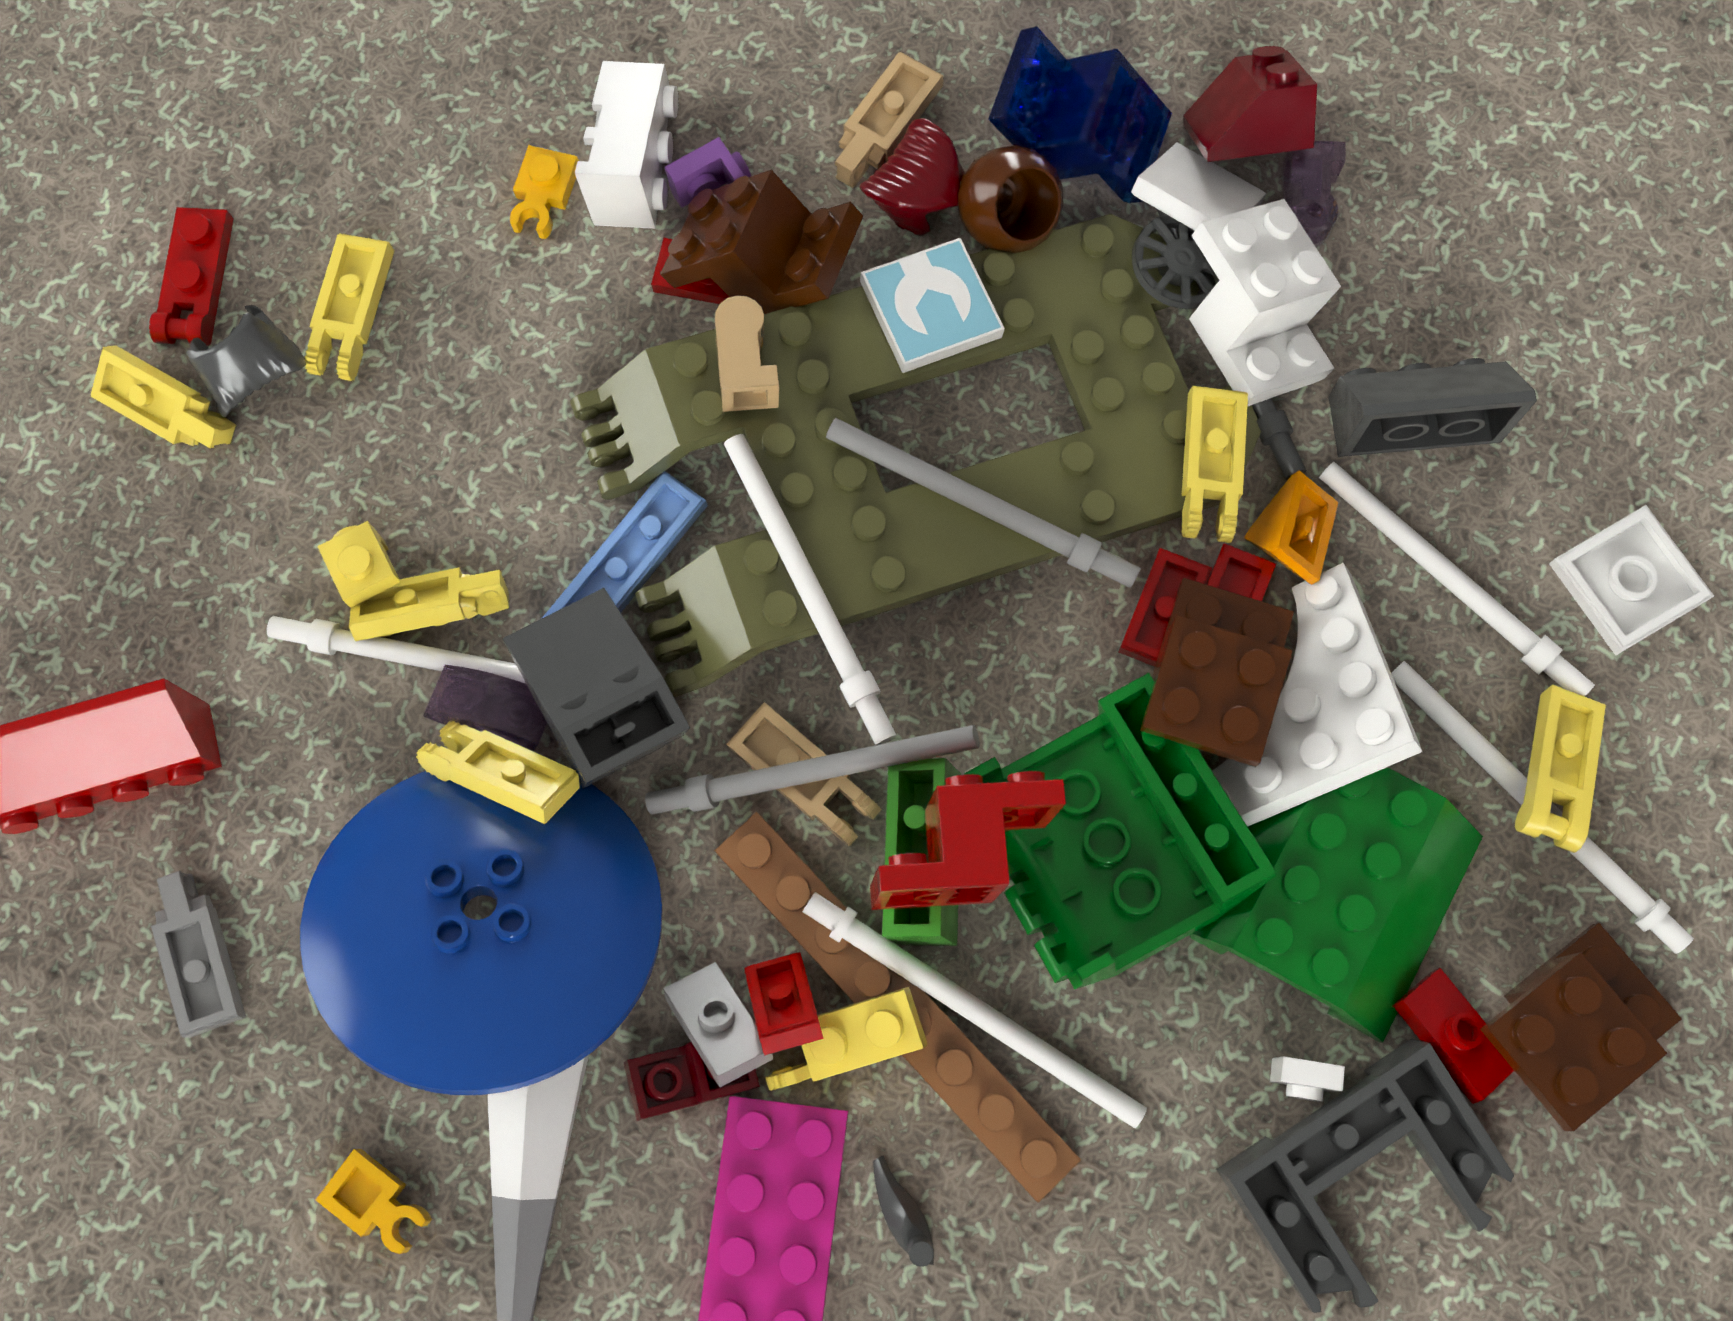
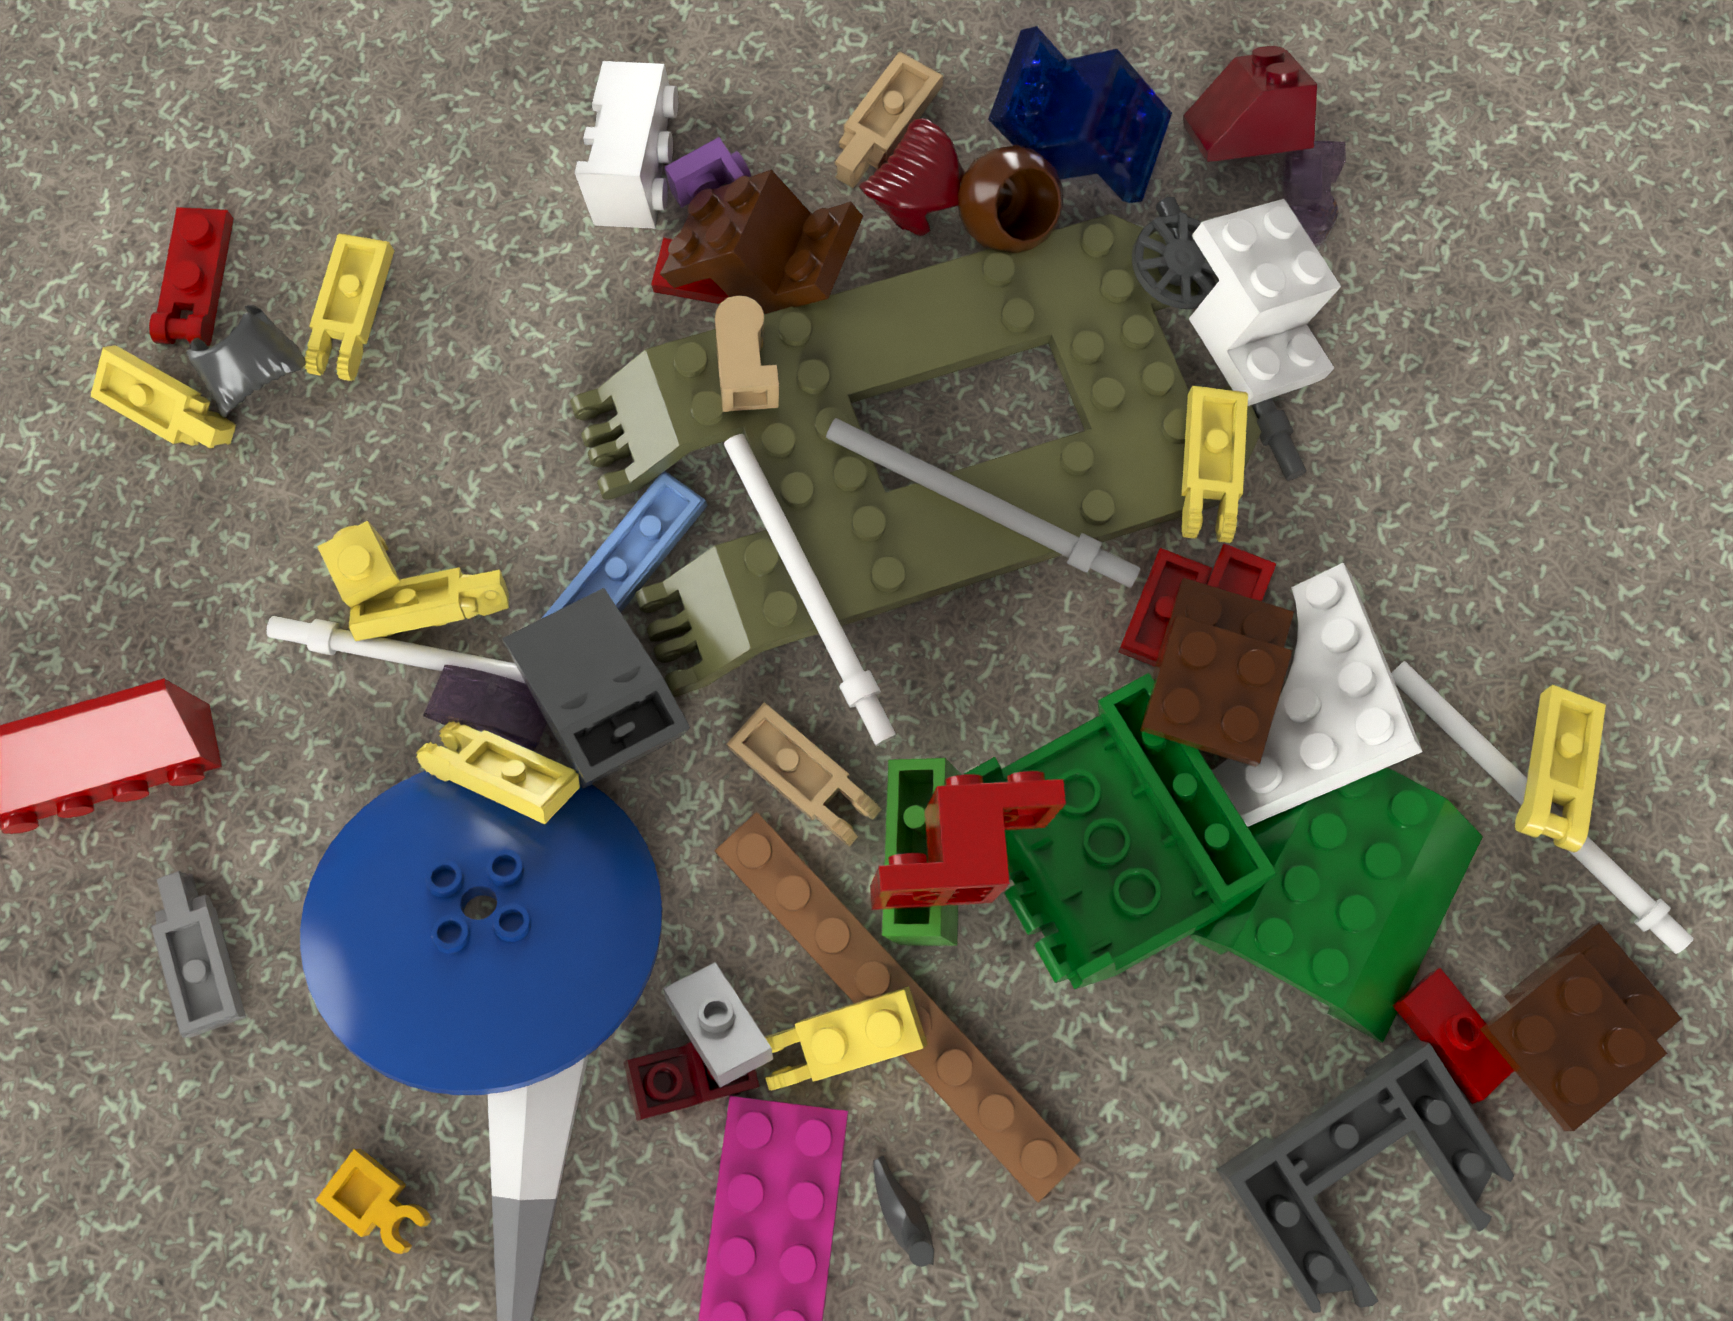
yellow plate [510,145,579,239] -> none
light grey bar [645,725,980,815] -> none
red plate [744,952,824,1056] -> none
white bar [802,892,1147,1128] -> none
tile [860,238,1005,373] -> none
white tile [1131,142,1267,230] -> none
light orange slope [1244,470,1339,585] -> none
white plate [1270,1056,1345,1102] -> none
white bar [1319,462,1595,697] -> none
dark grey slope [1329,358,1537,457] -> none
white tile [1549,505,1714,656] -> none

